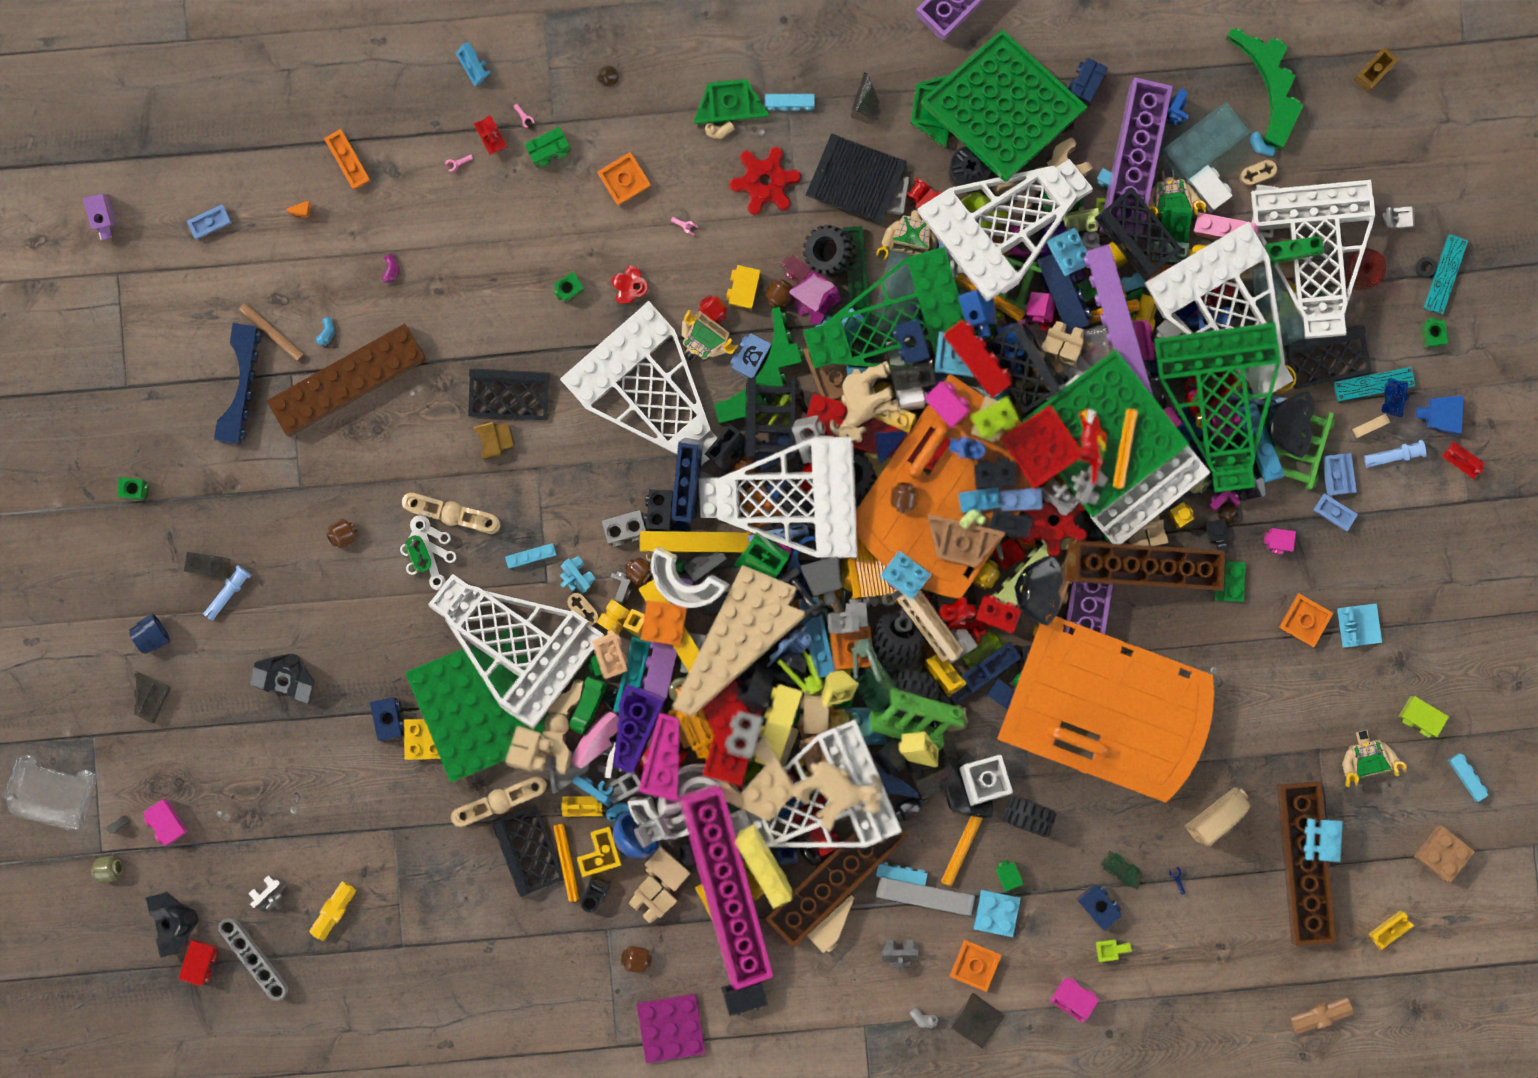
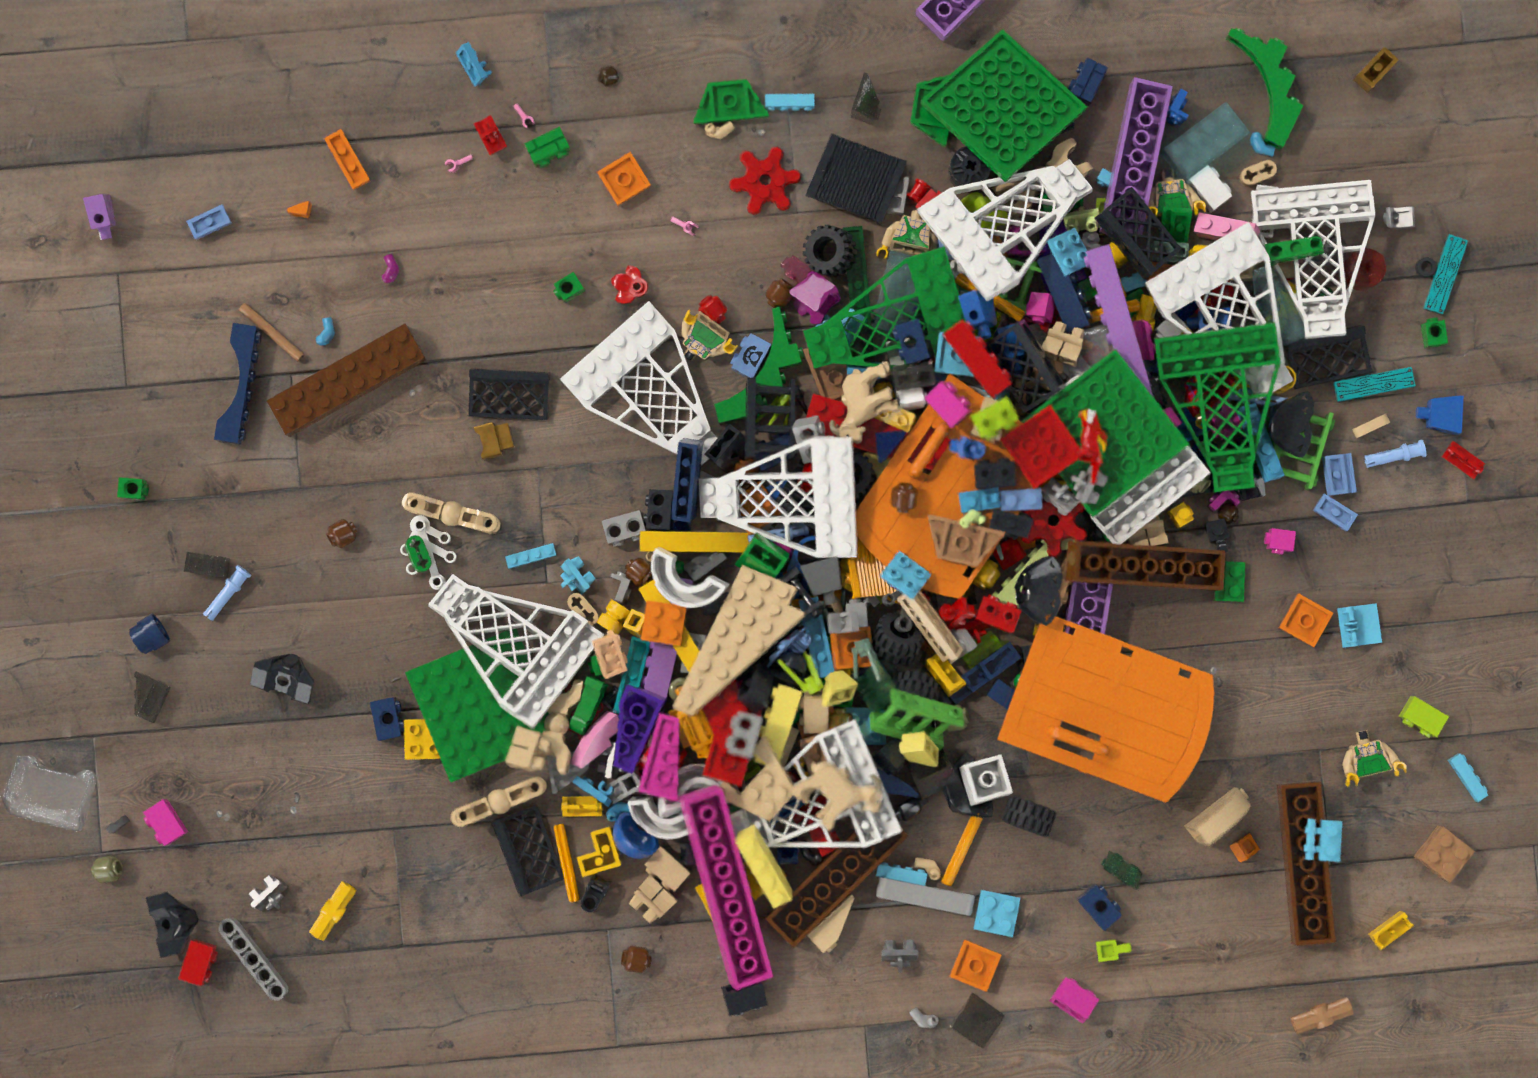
light grey bracket [634,816,671,848] -> none
magenta plate [636,993,705,1063] -> none
yellow brick [726,265,761,311] -> none
green brick [994,859,1024,892] -> none
light orange axle [1113,409,1137,488] -> none
clear blue hand [1169,867,1186,895] -> none
clear blue hips [1381,378,1409,418] -> none
none -> tan arm [914,858,941,880]
none -> orange slope [1230,833,1260,862]

